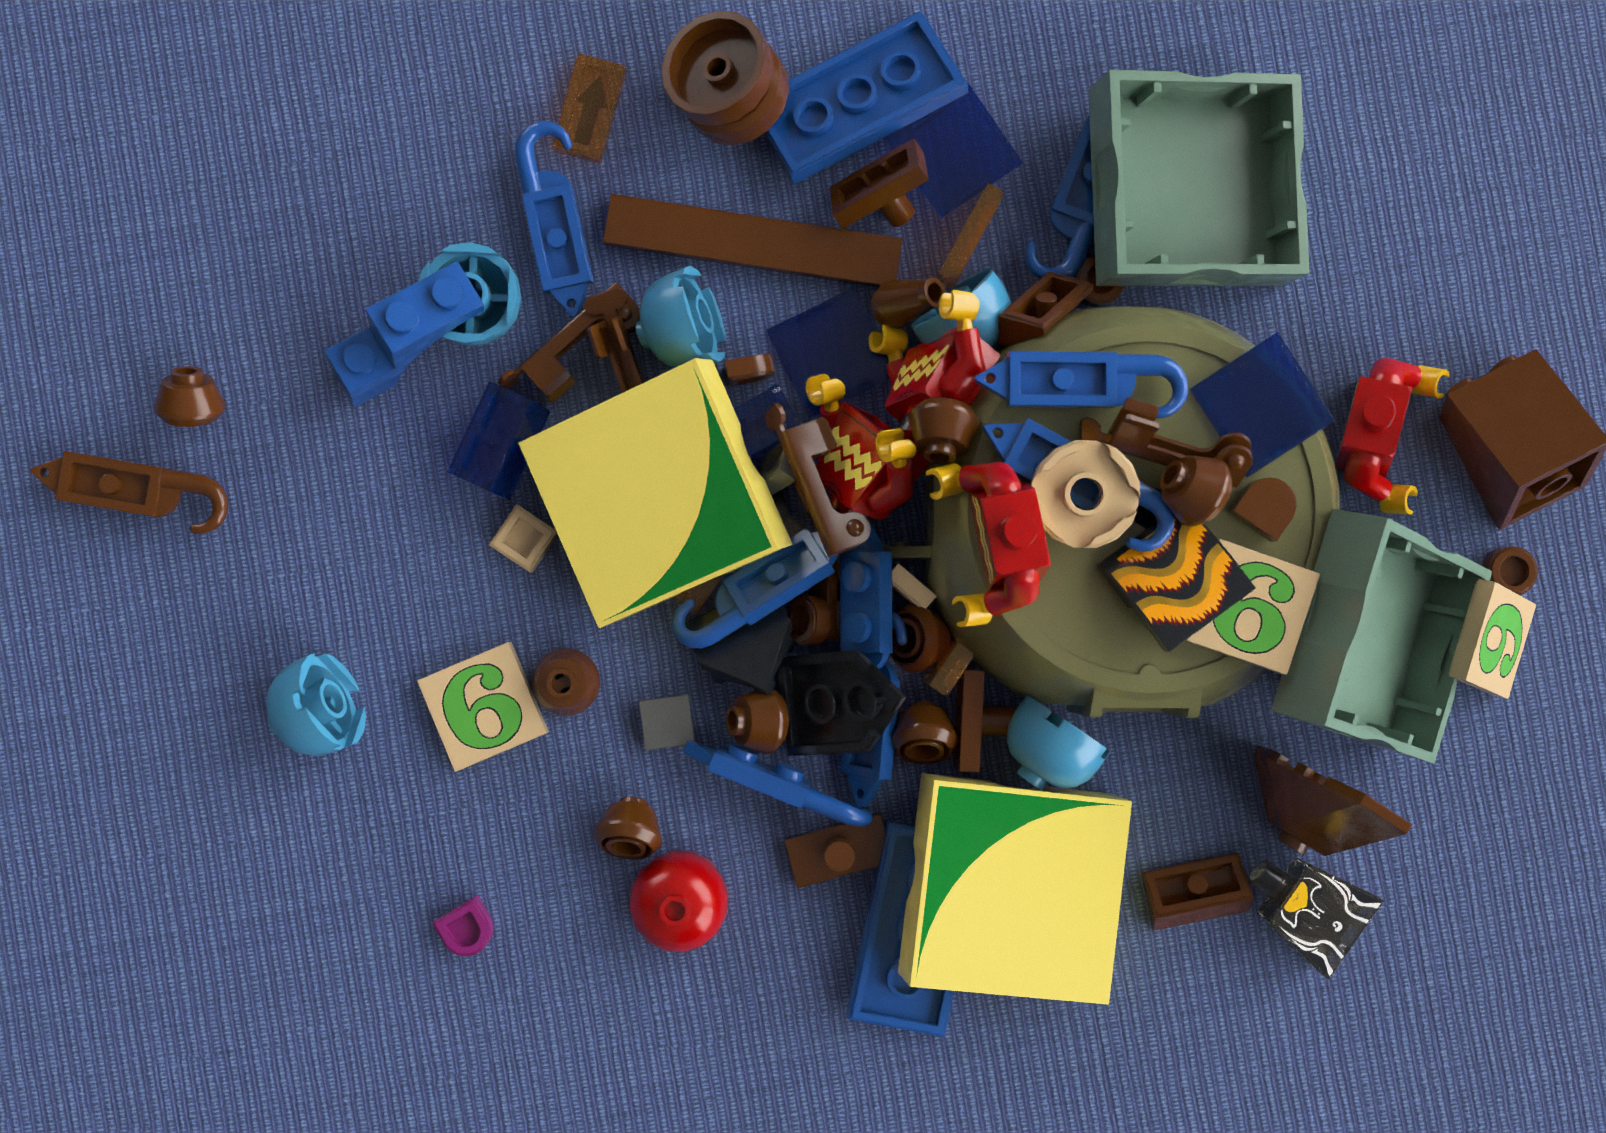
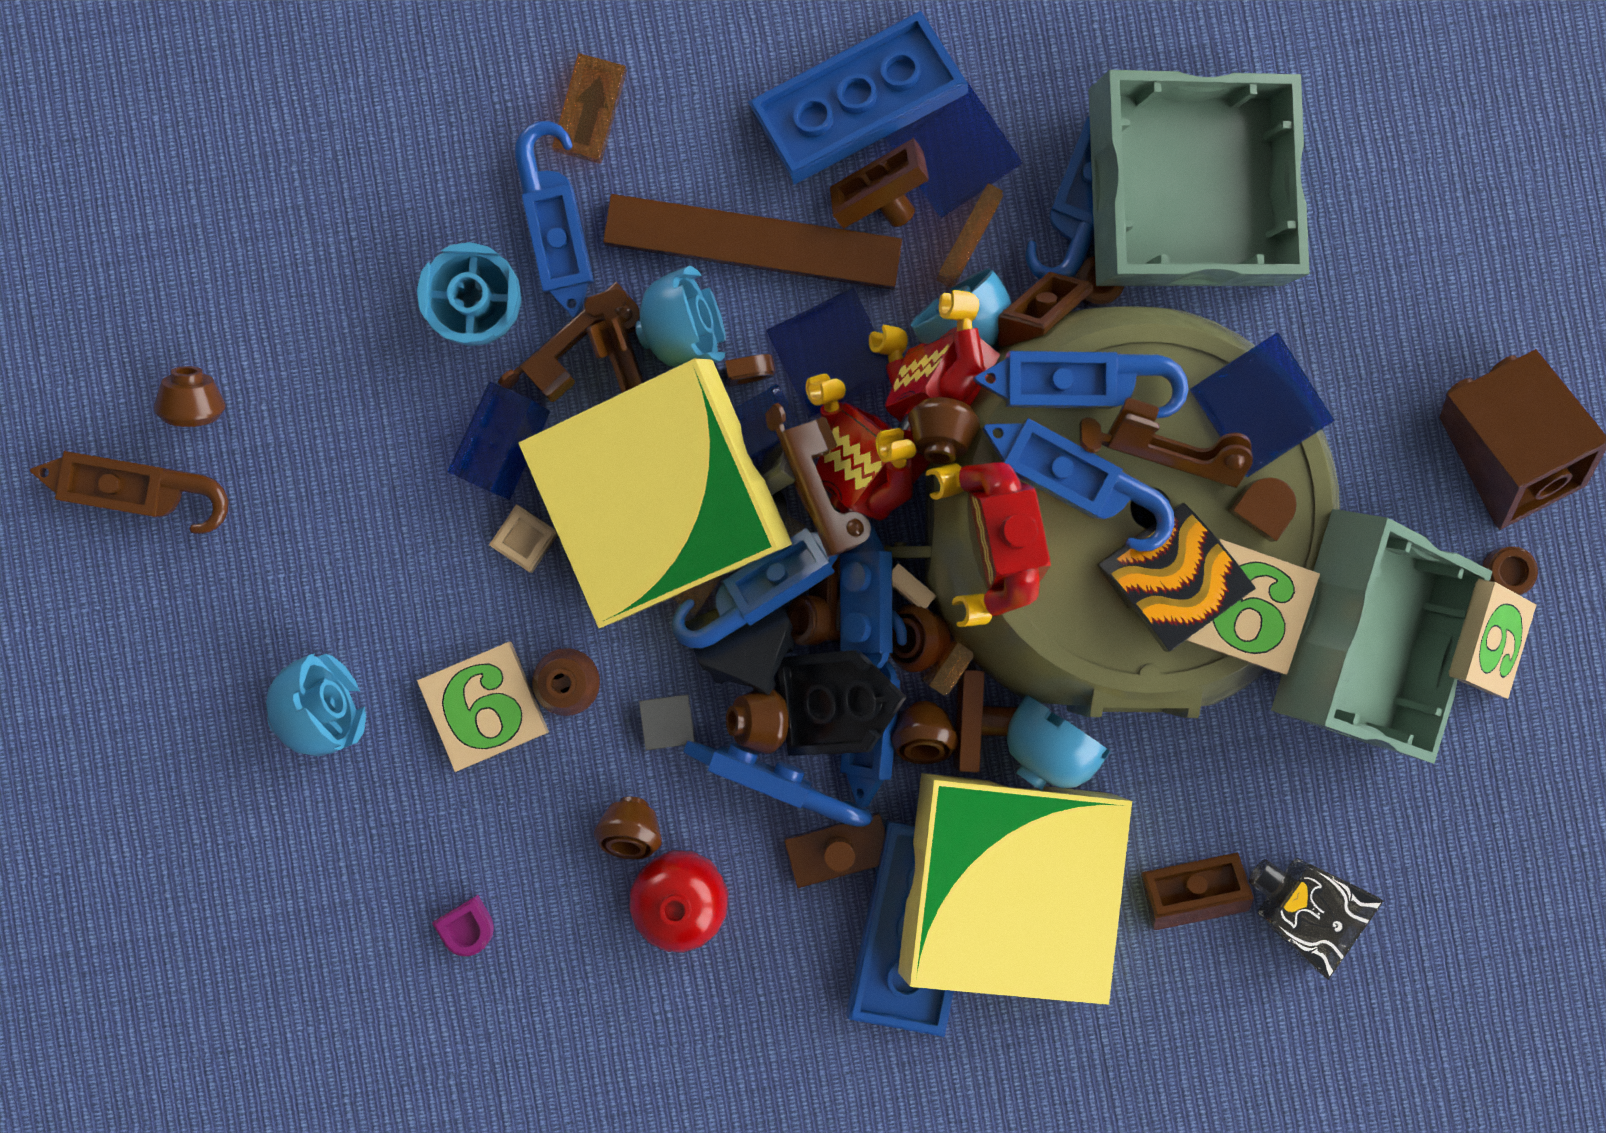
blue arch [324,261,484,408] -> none
reddish brown wheel [661,11,789,146] -> none
reddish brown cone [871,277,945,329] -> none
tan tile [1030,440,1140,548] -> none
reddish brown cone [1160,455,1232,527] -> none
reddish brown wedge [1253,746,1412,856] -> none
red torso [1335,358,1450,515] -> none

